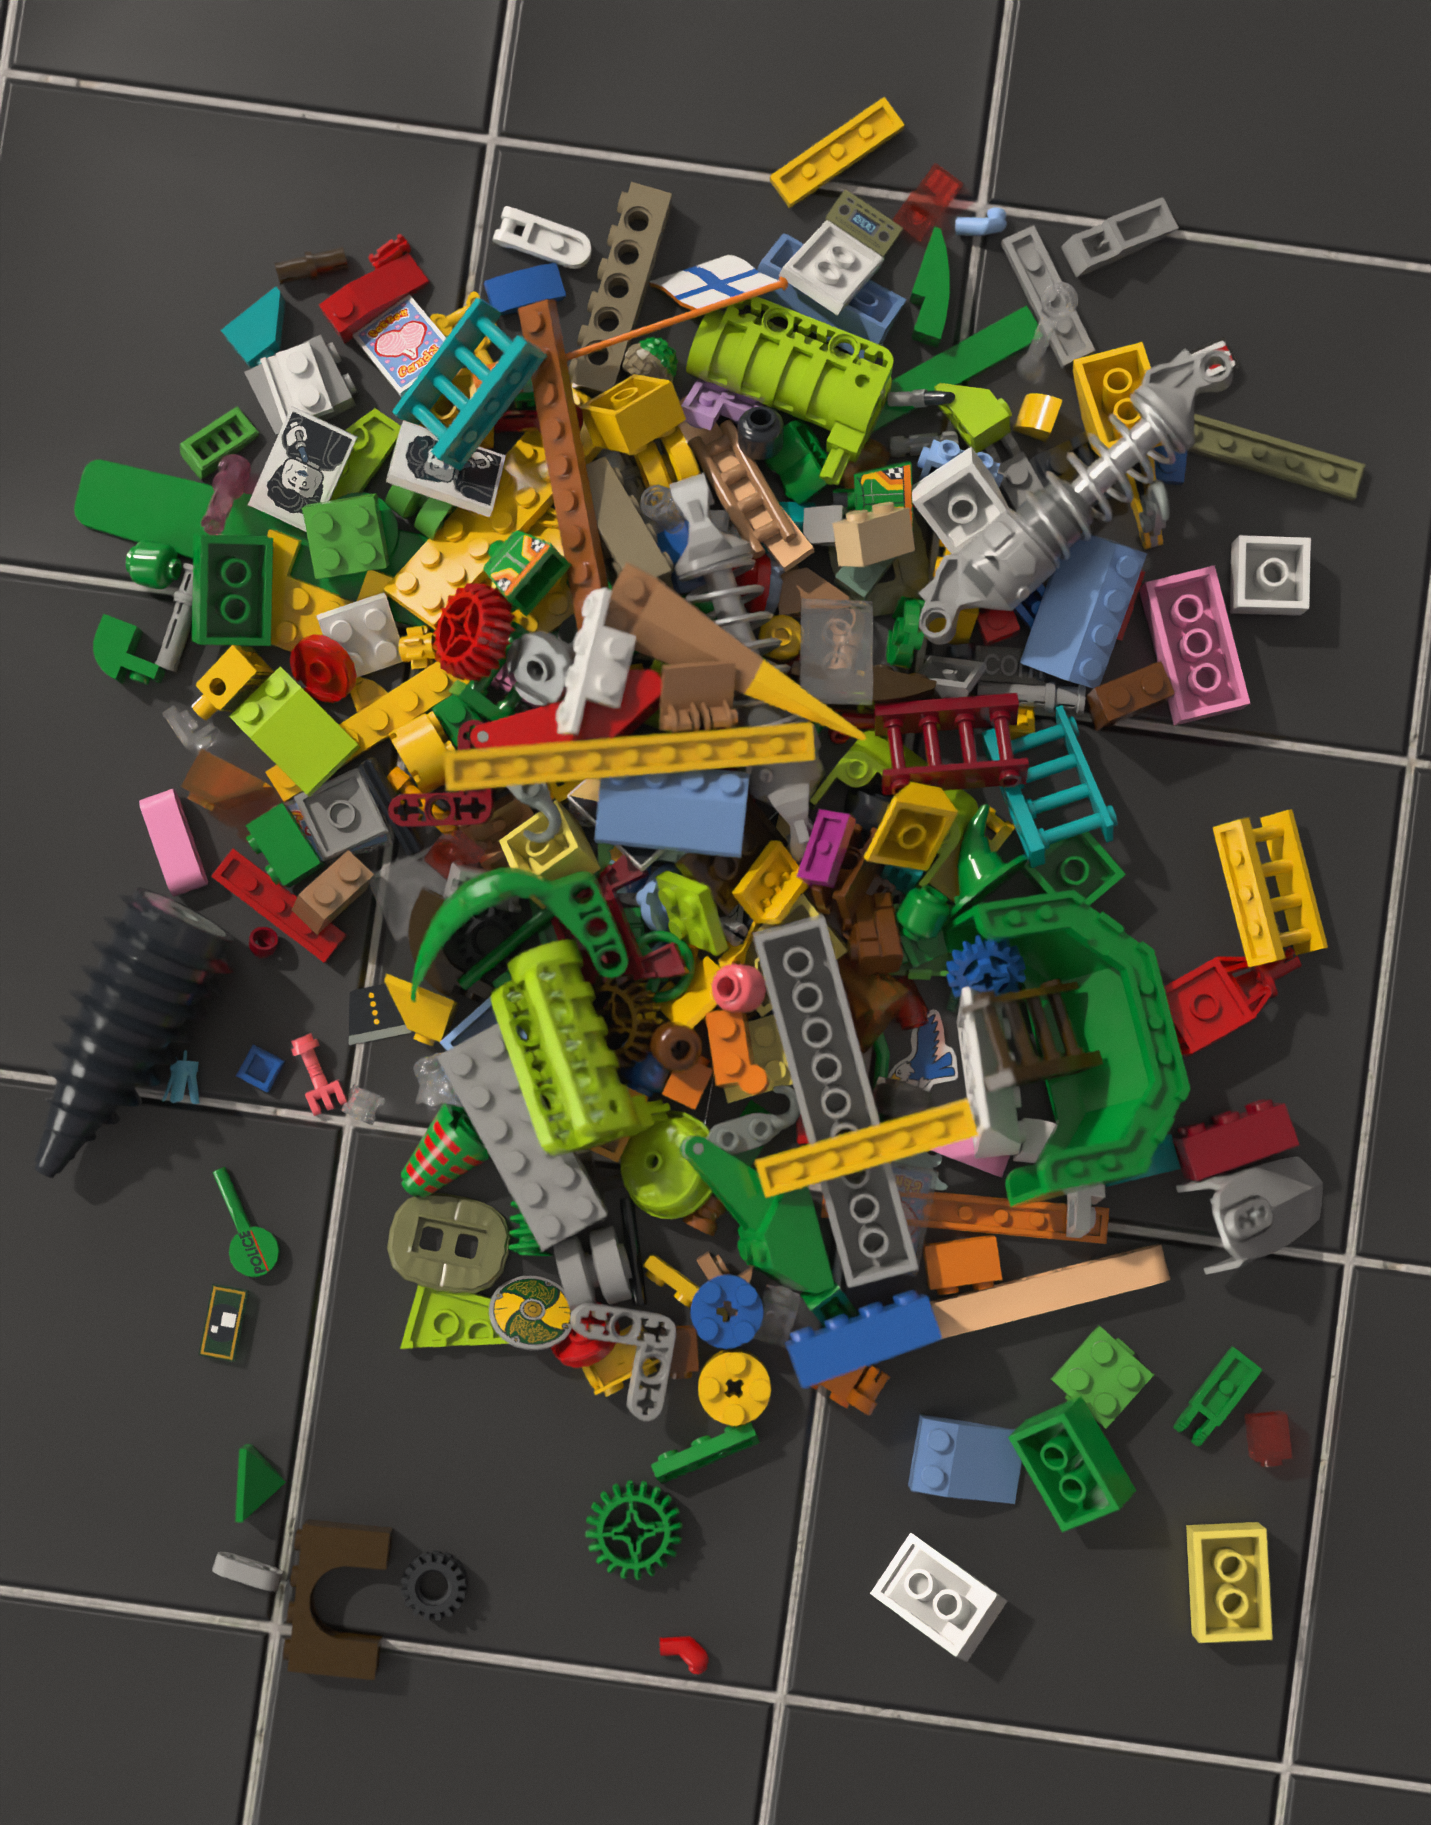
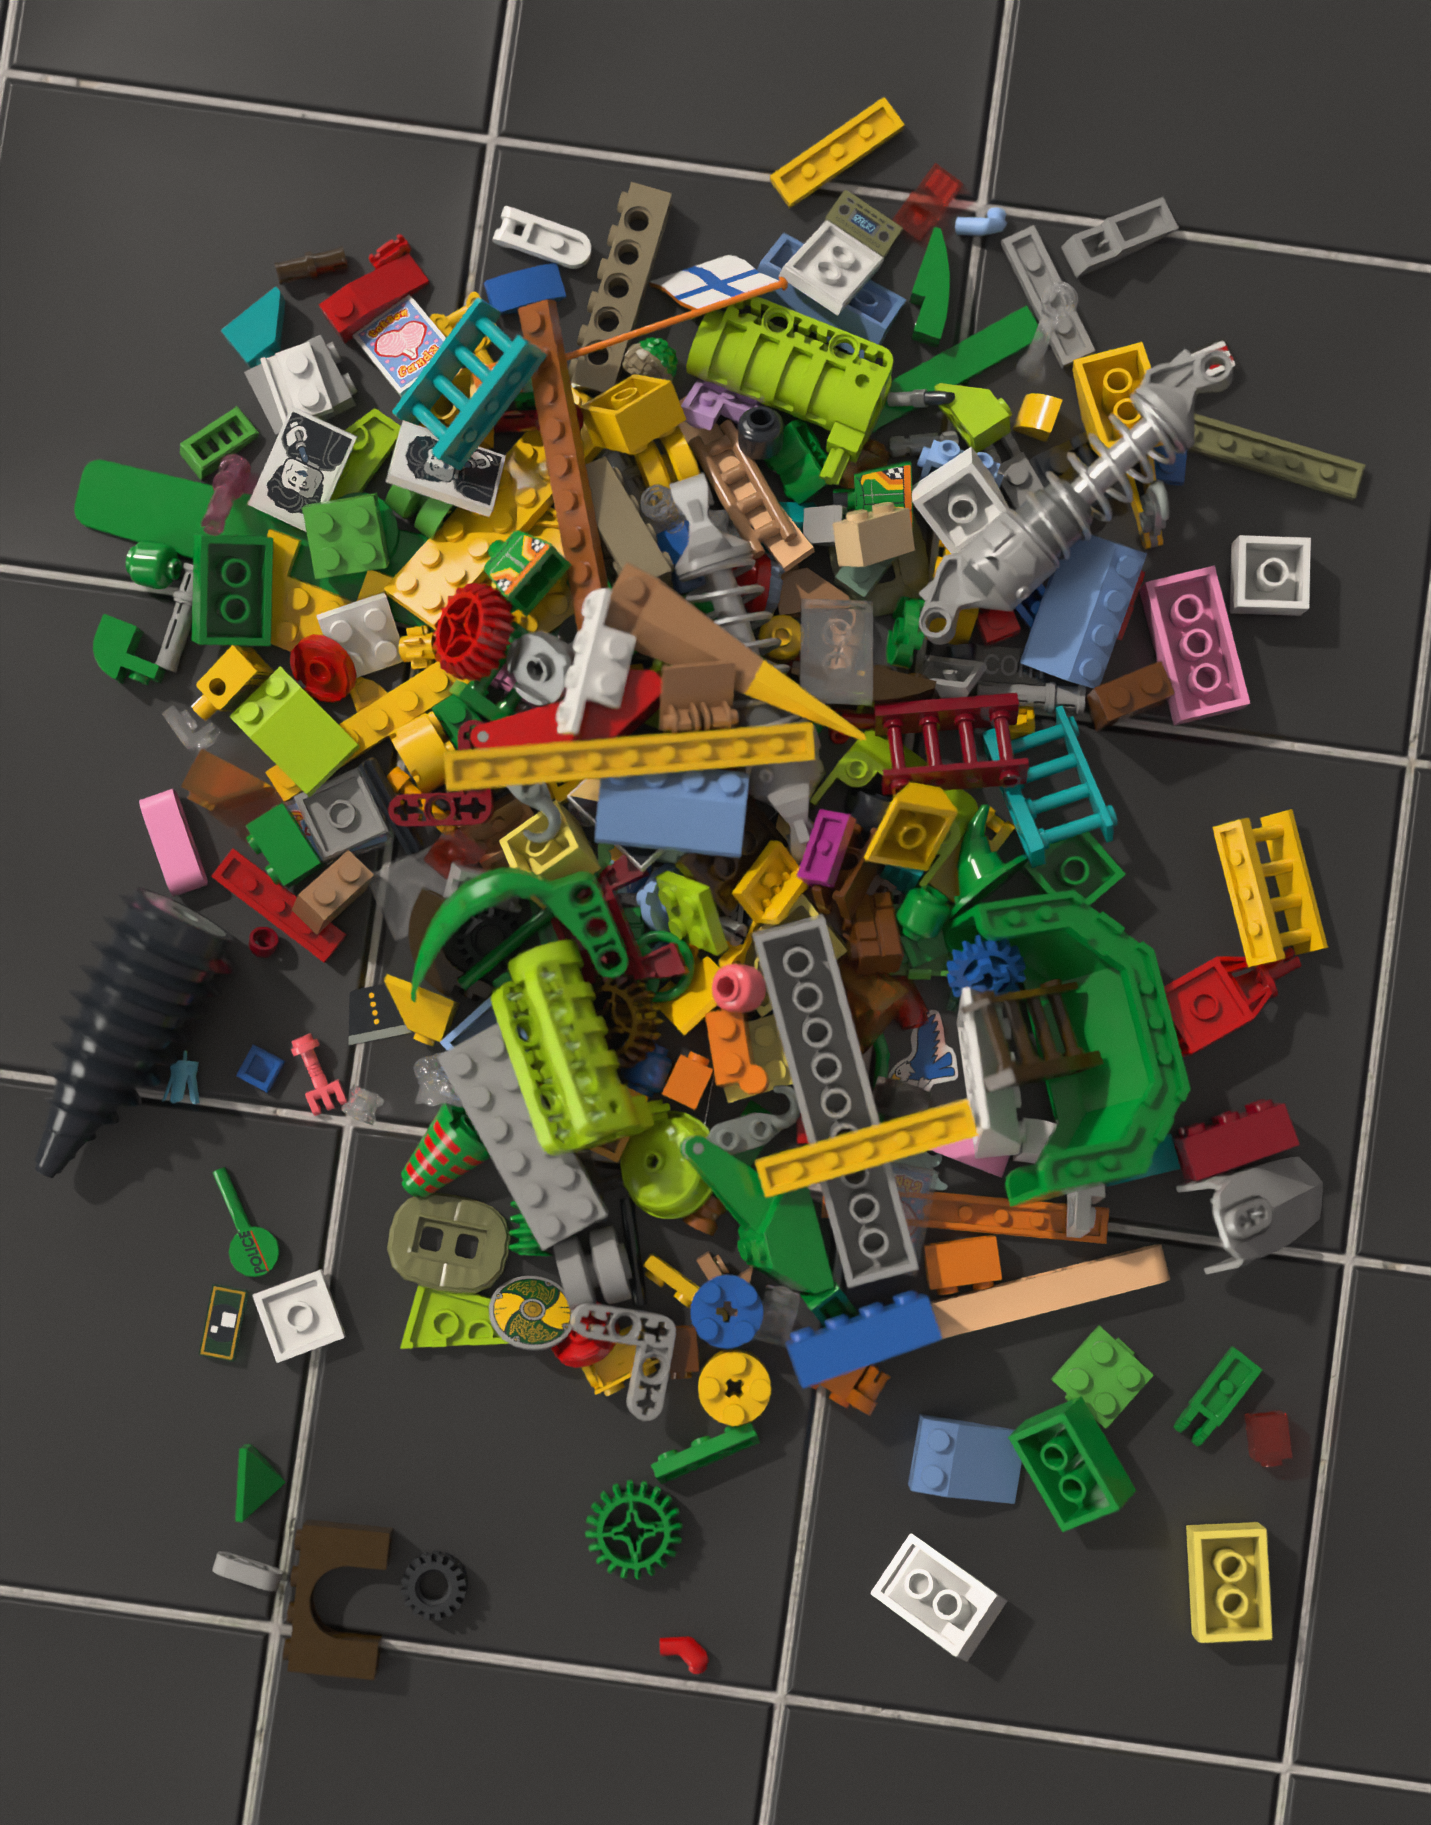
reddish brown head [650,1021,702,1072] -> none
none -> white plate [253,1269,346,1363]

